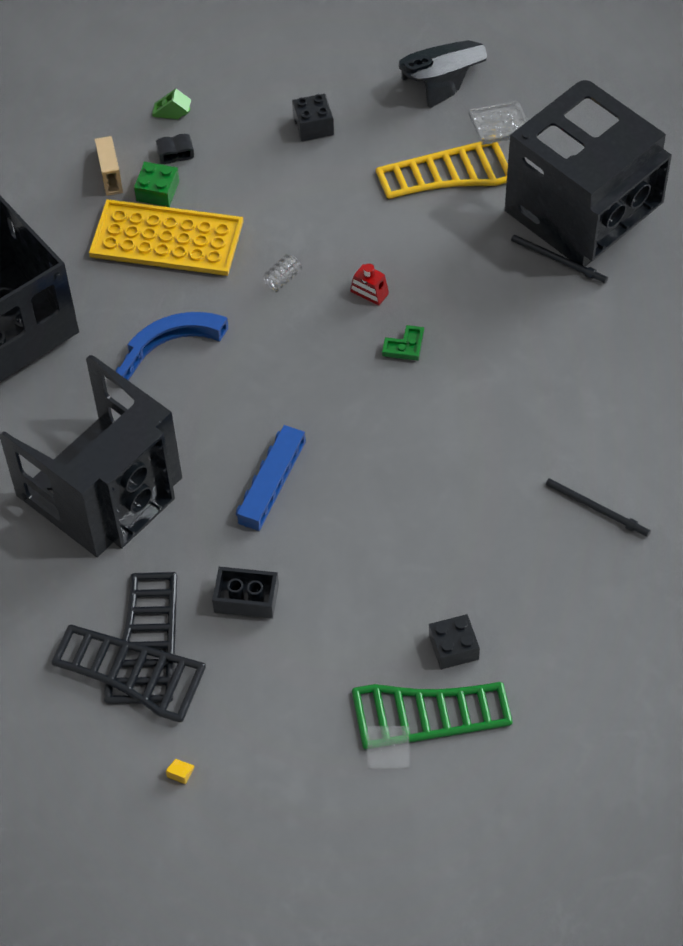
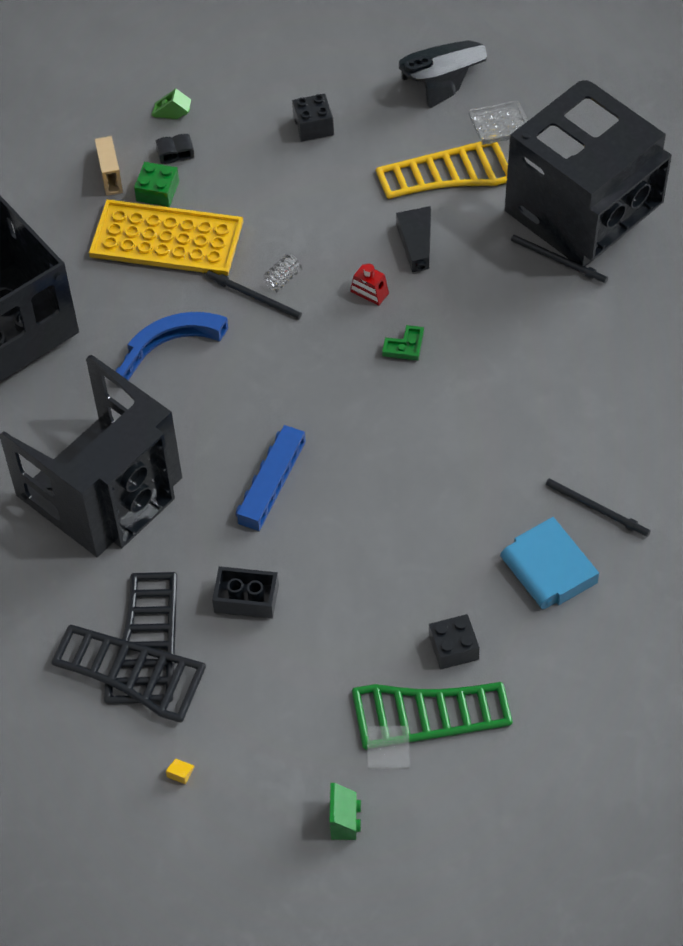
none -> black bar [206,270,302,319]
none -> slope [330,783,361,840]
none -> black slope [396,206,431,272]
none -> dark azure piece [500,517,599,609]

